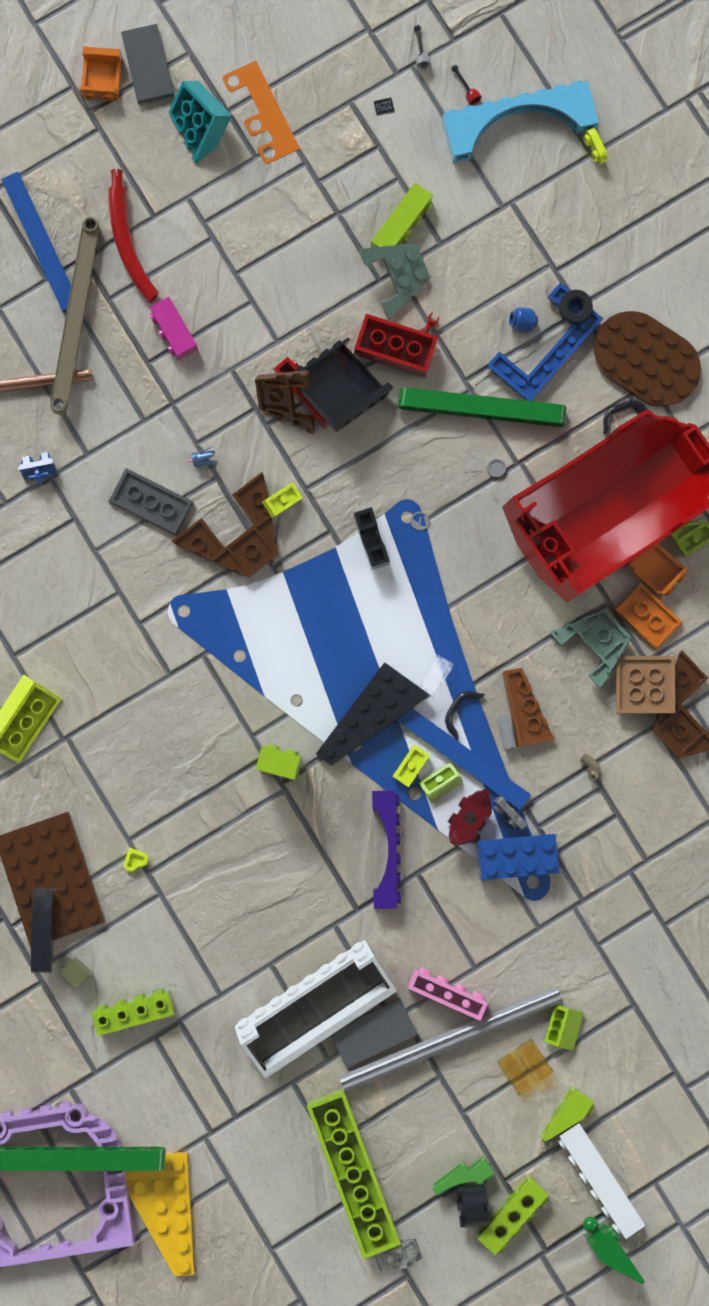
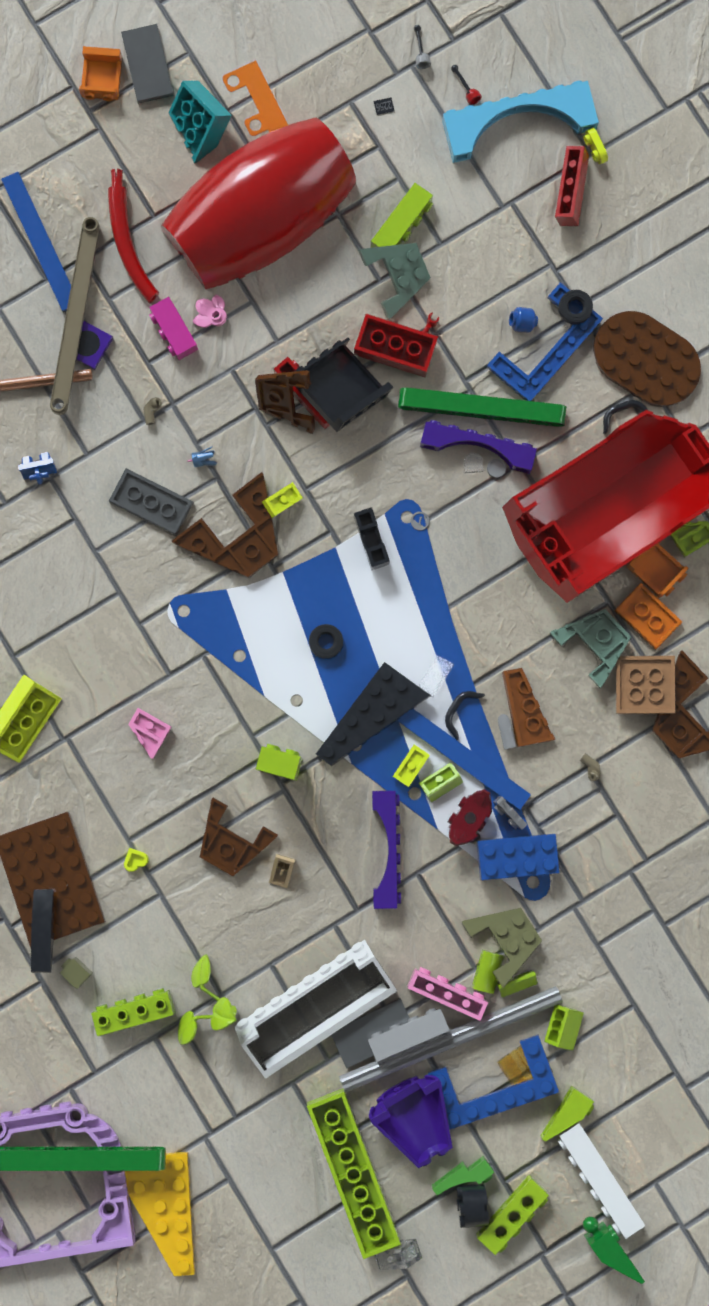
none -> tile [77,321,113,370]
none -> bright pink wing [128,708,172,759]
none -> dark tan arm [143,397,162,425]
none -> red windscreen [161,117,356,289]
none -> lime plant [178,954,237,1045]
none -> bright pink plate [193,295,227,328]
none -> reddish brown wing [200,797,278,876]
none -> tan slope [269,854,296,888]
none -> black tyre [309,624,343,659]
none -> light grey brick [368,1008,451,1065]
none -> dark purple cone [369,1075,453,1168]
none -> dark purple arch [420,420,537,474]
none -> blue plate [428,1034,559,1130]
none -> olive wing [462,908,542,988]
none -> lime brick [472,949,504,994]
none -> lime slope [497,970,538,997]
none -> red brick [555,146,589,226]

